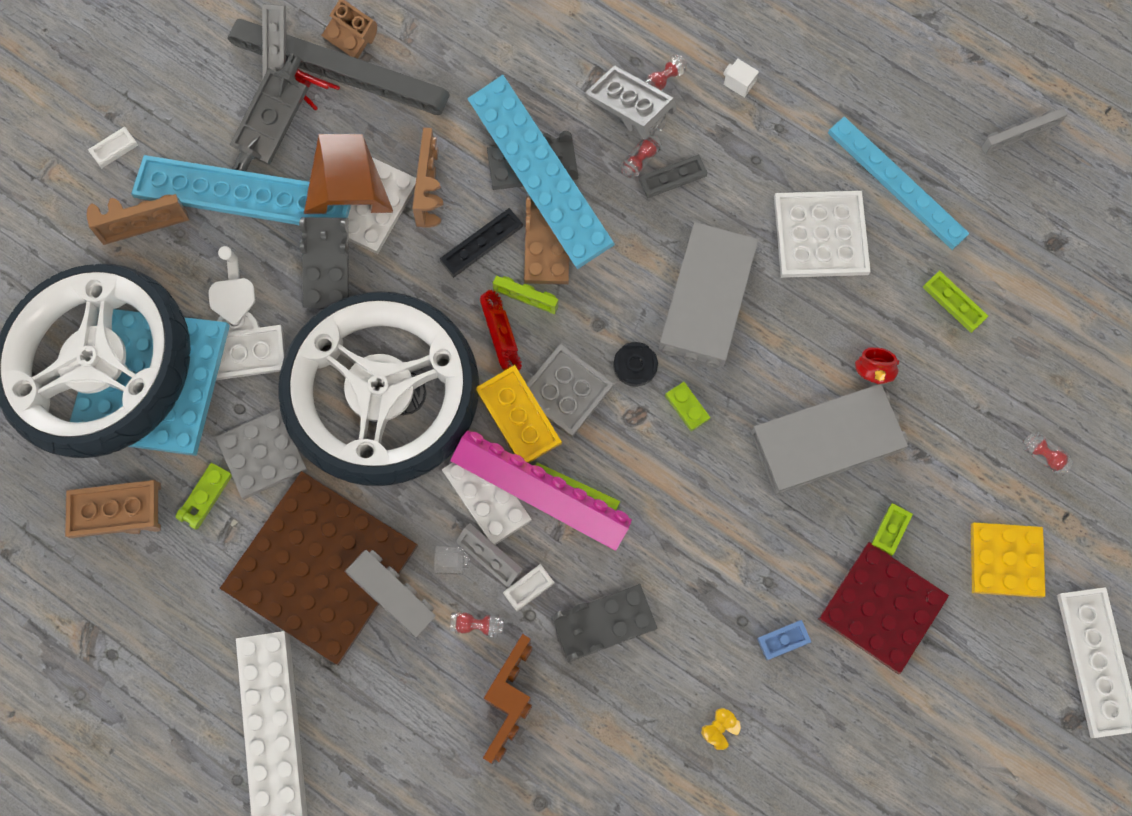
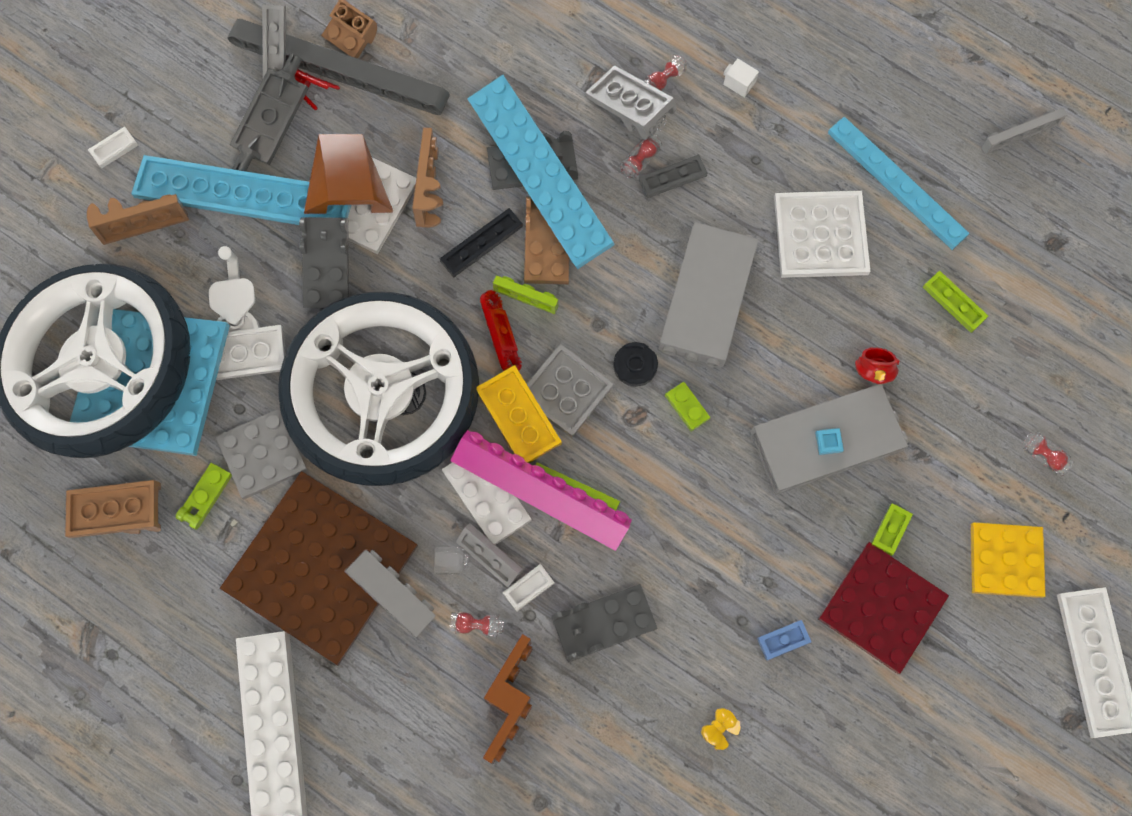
none -> medium azure tile [815,428,844,455]

